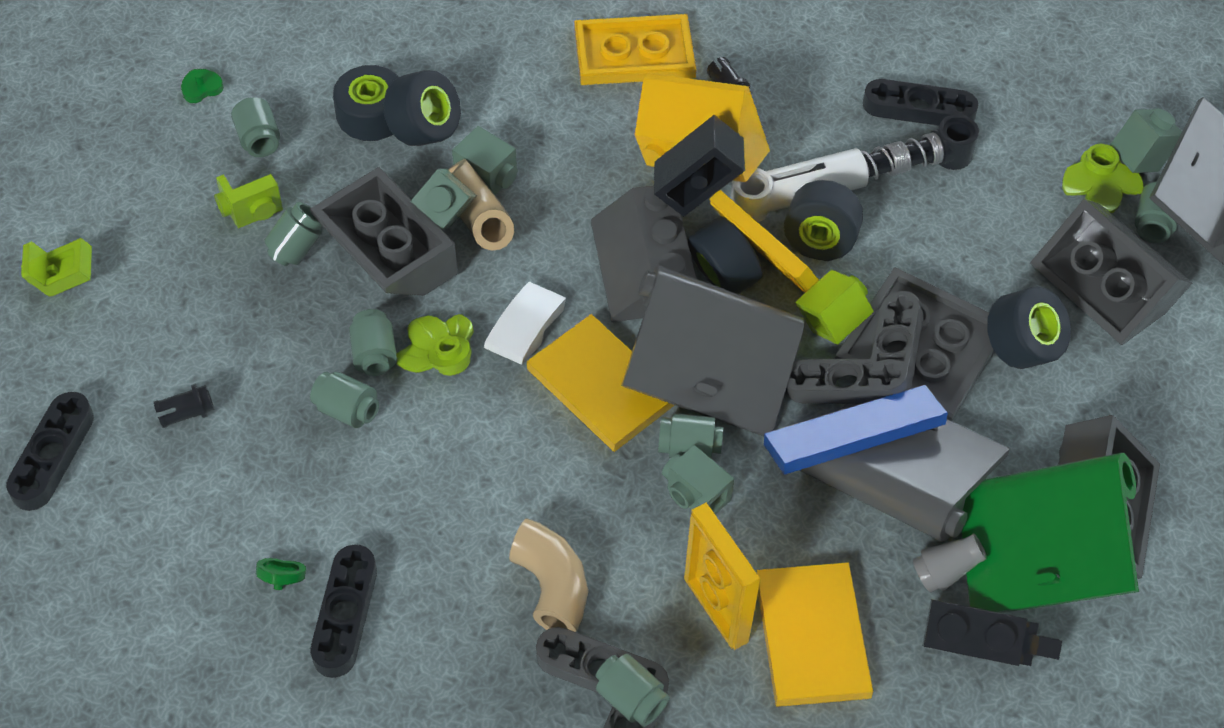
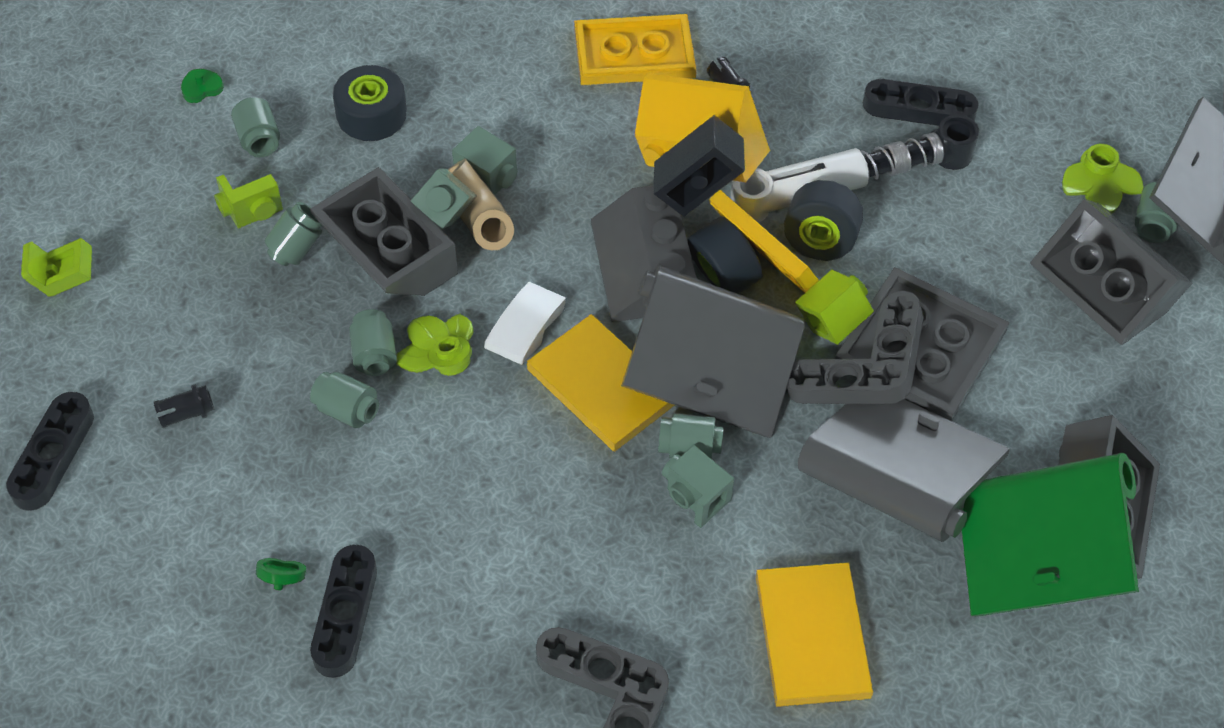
black wheel [383,70,461,146] -> none
tan cylinder [509,518,588,632] -> none
sand green brick [596,654,670,727] -> none
yellow tile [684,502,760,650] -> none
tile [764,385,948,475] -> none
light grey cone [913,534,987,593] -> none
black hinge [922,599,1062,666] -> none
black wheel [987,286,1071,369] -> none
sand green brick [1110,108,1182,173] -> none

